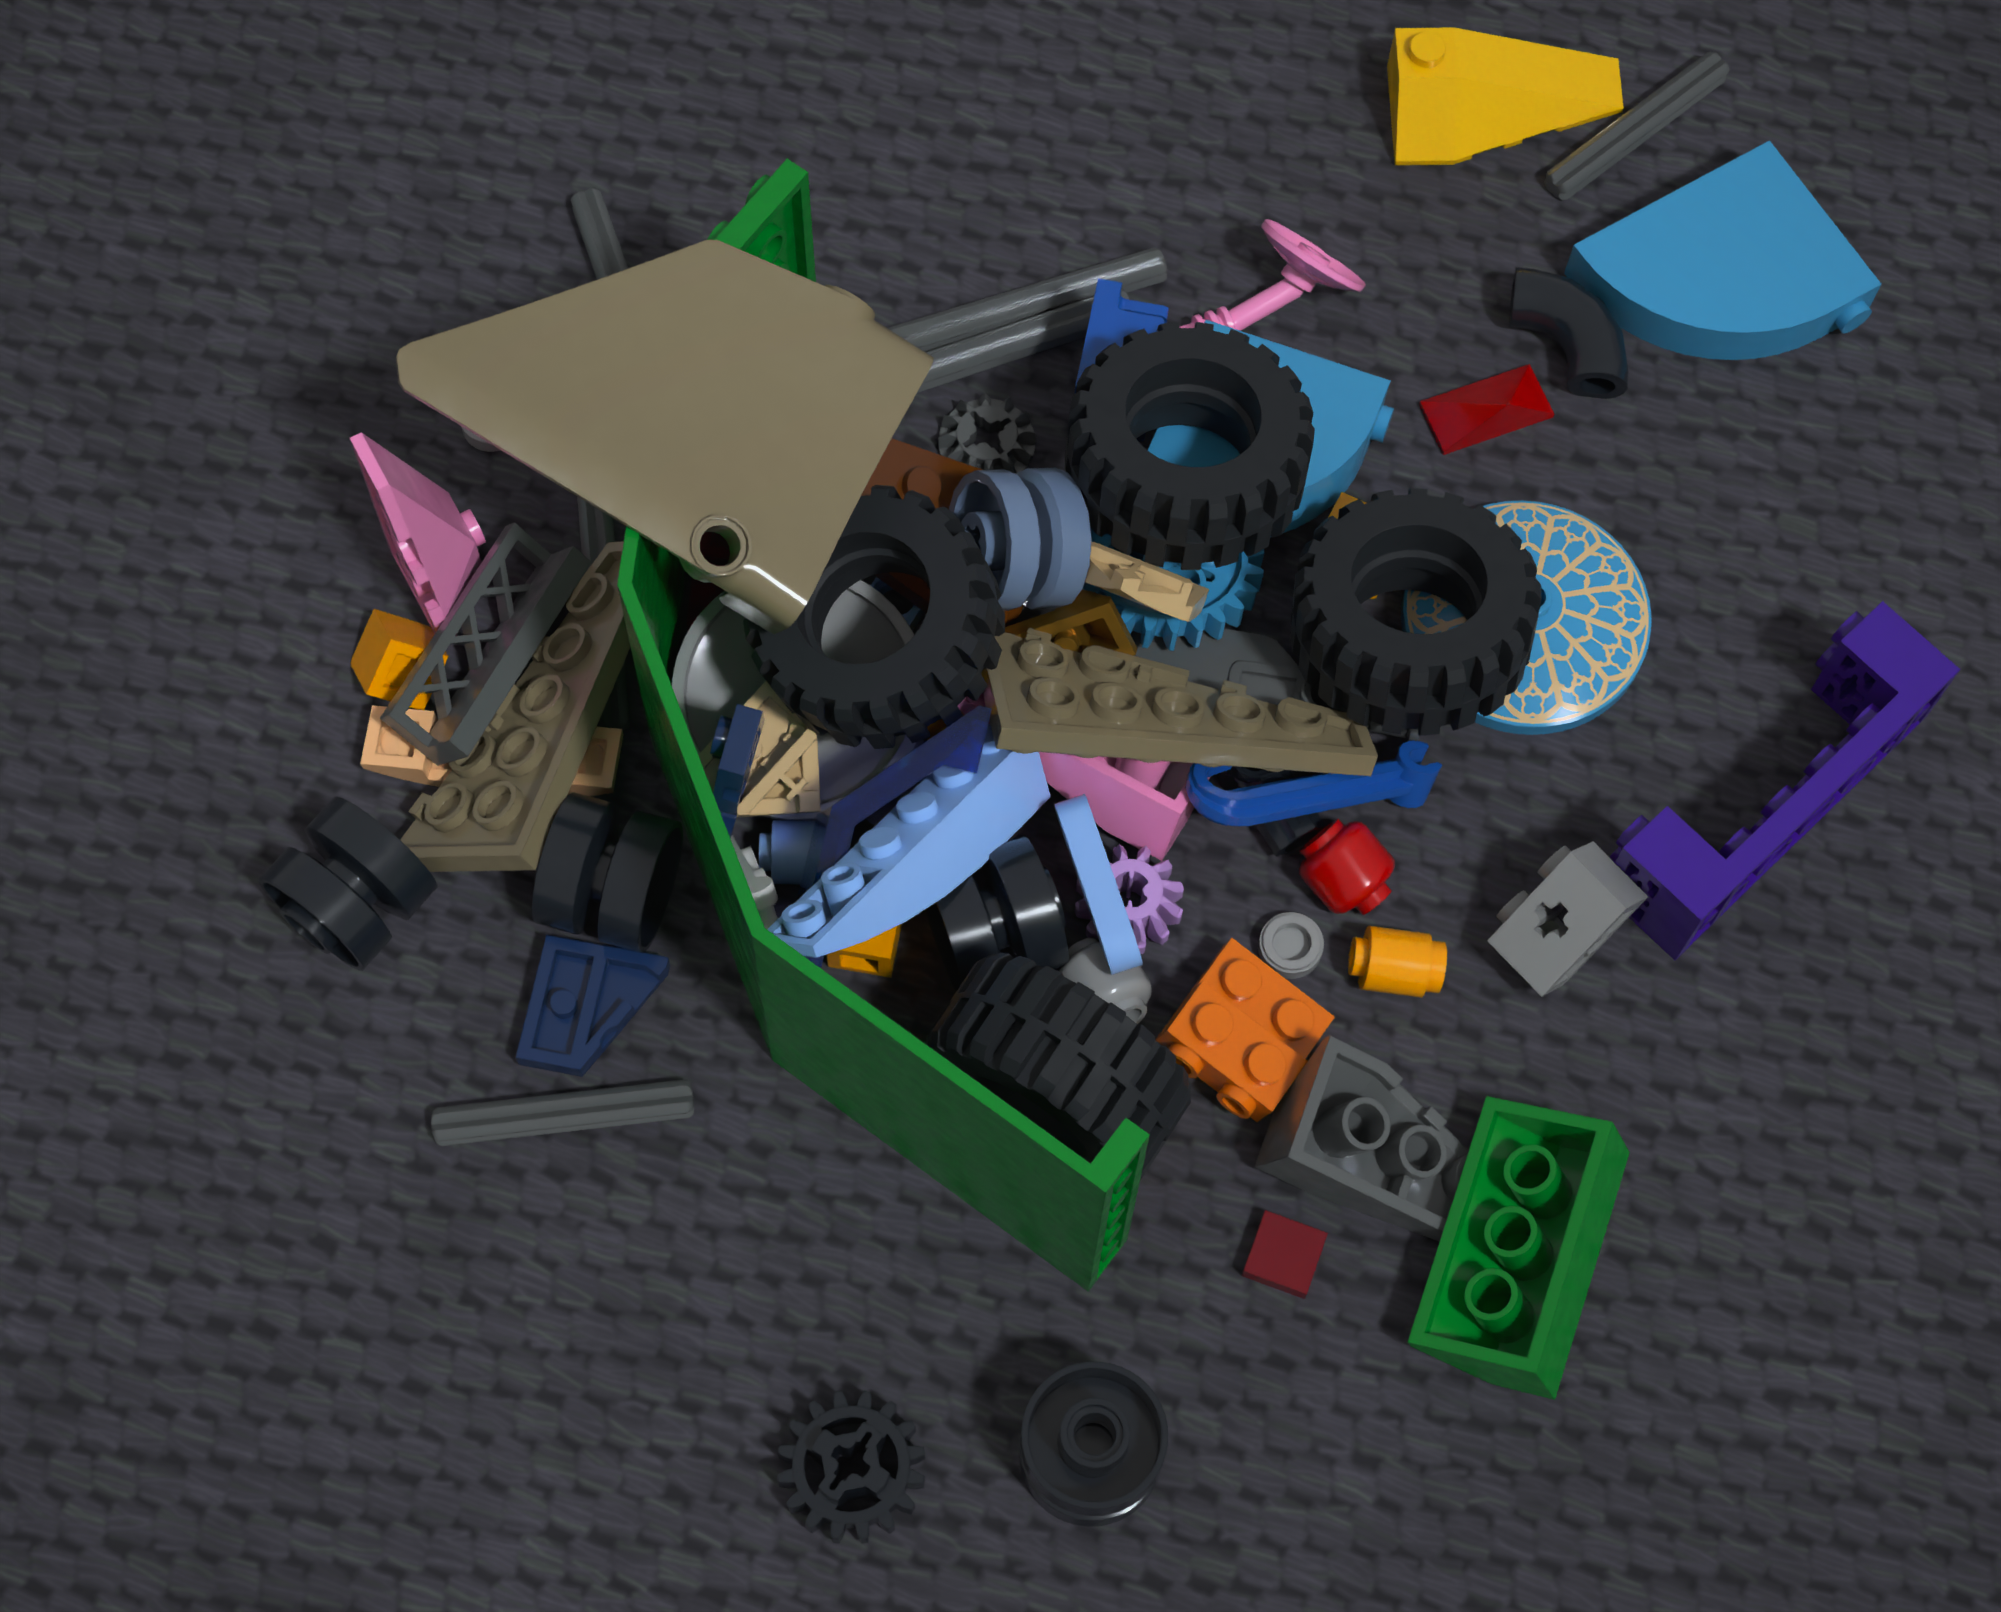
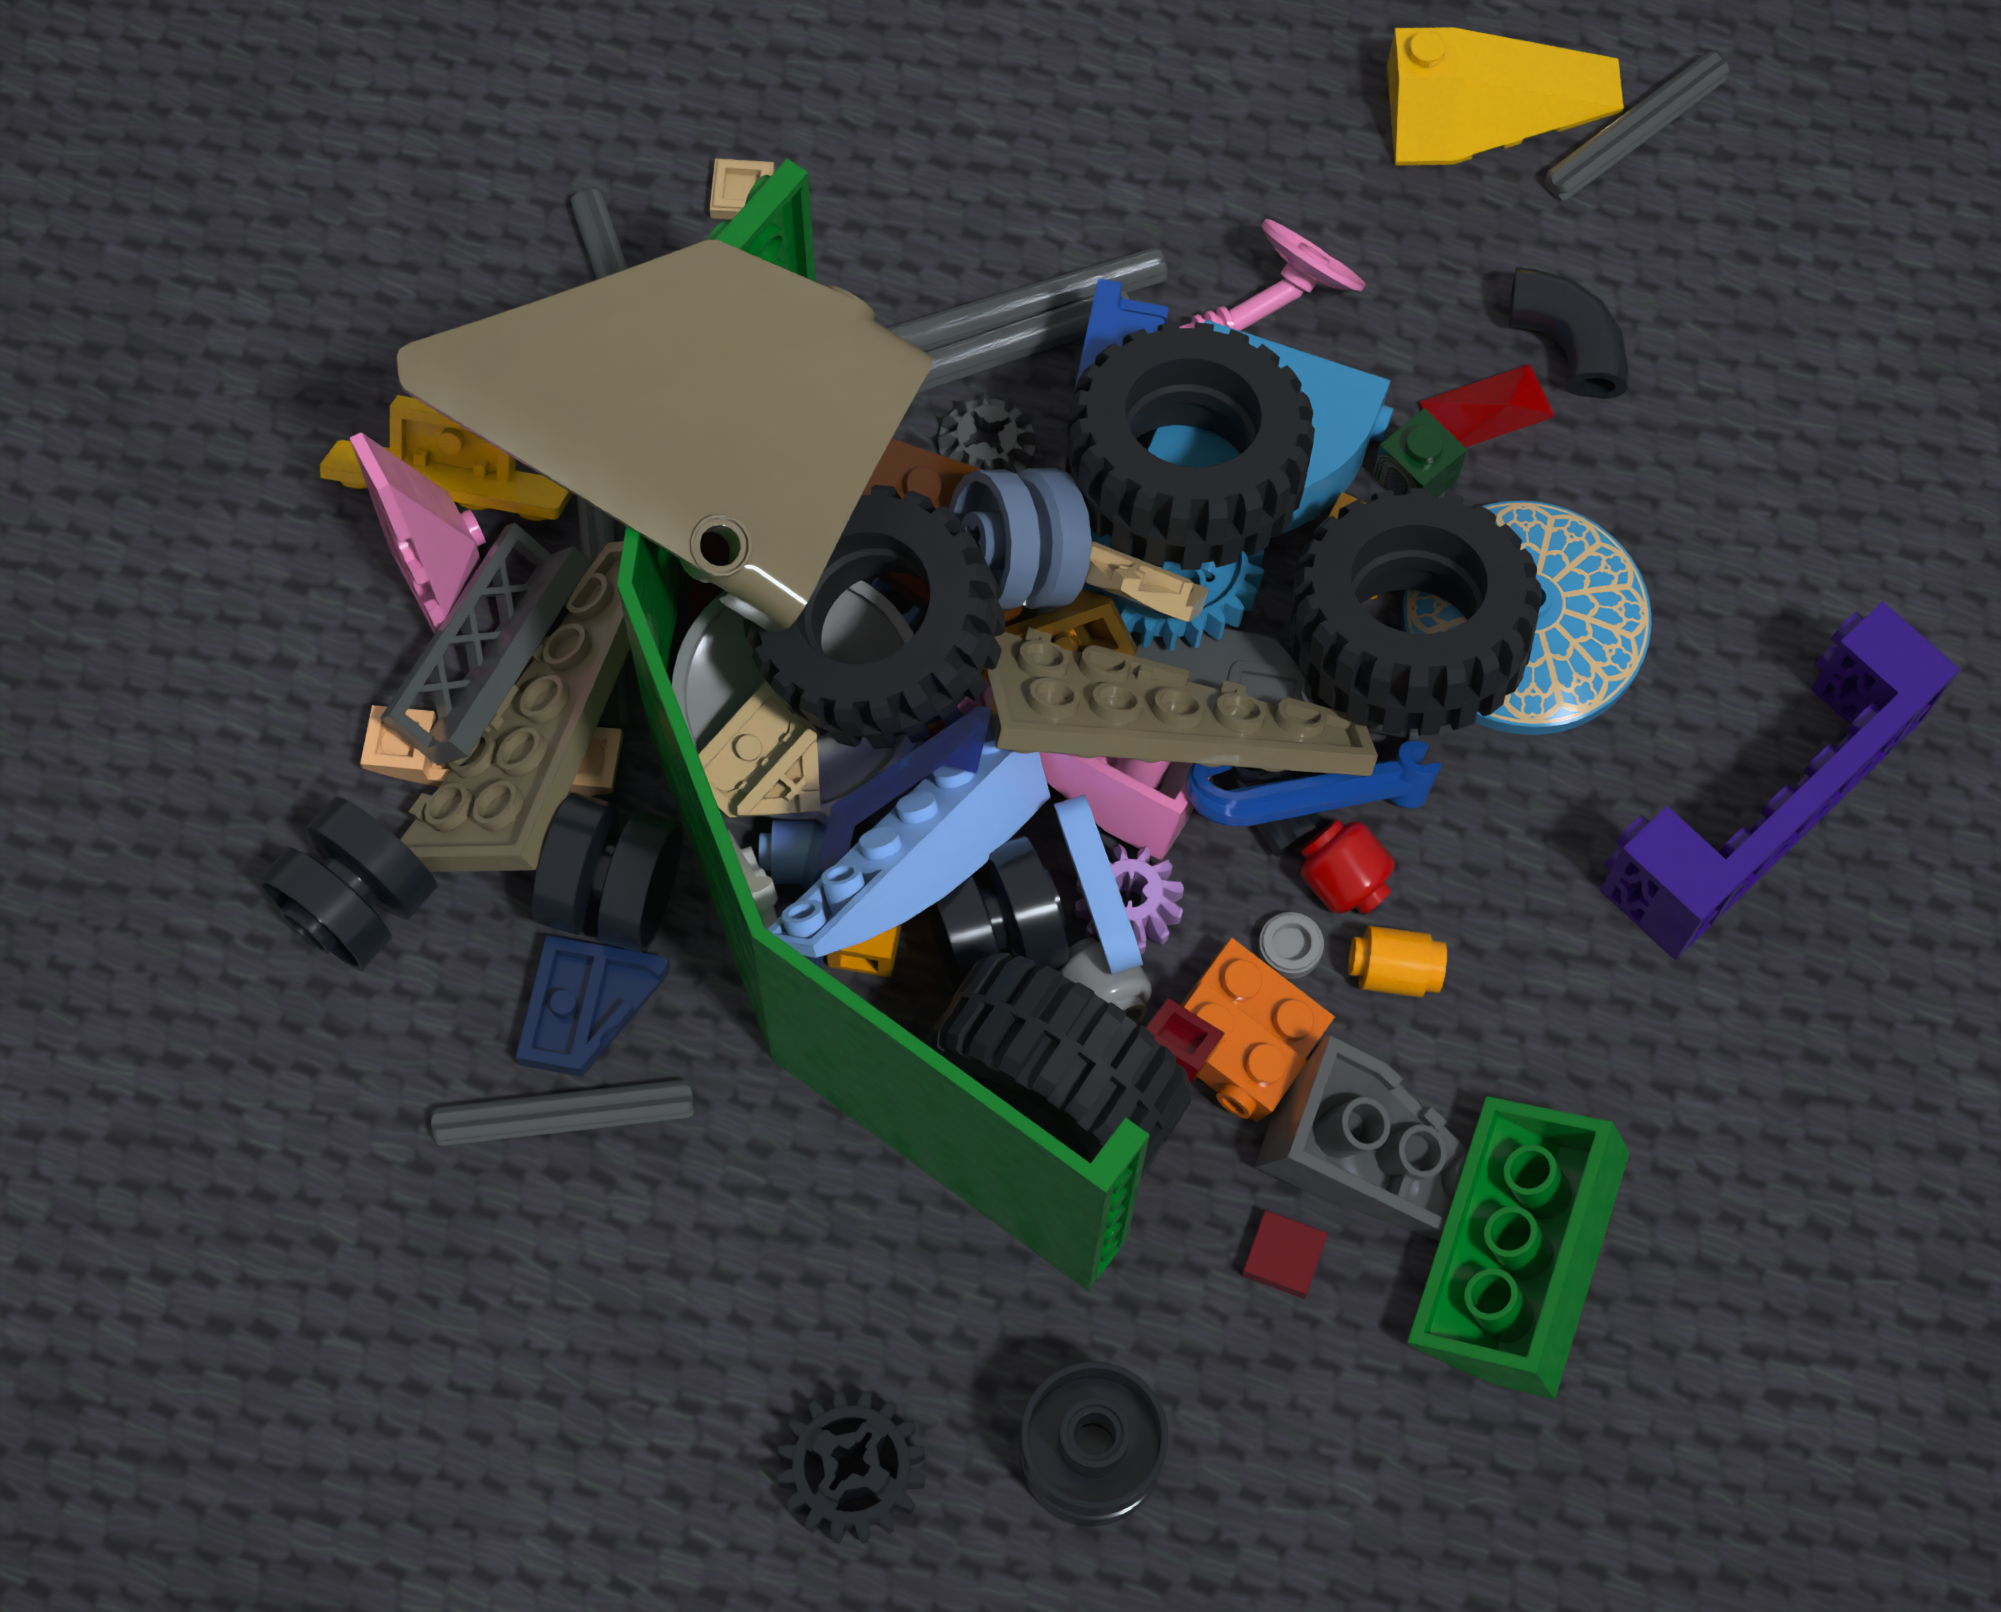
light orange panel [351,609,448,710] -> none
dark blue wing [710,704,765,839] -> none
light grey brick [1487,841,1648,997] -> none
dark azure brick [1564,140,1882,360] -> none
none -> yellow bracket [320,395,573,521]
none -> tan tile [710,158,775,220]
none -> dark red tile [1146,998,1225,1084]
none -> dark green brick [1372,408,1468,497]

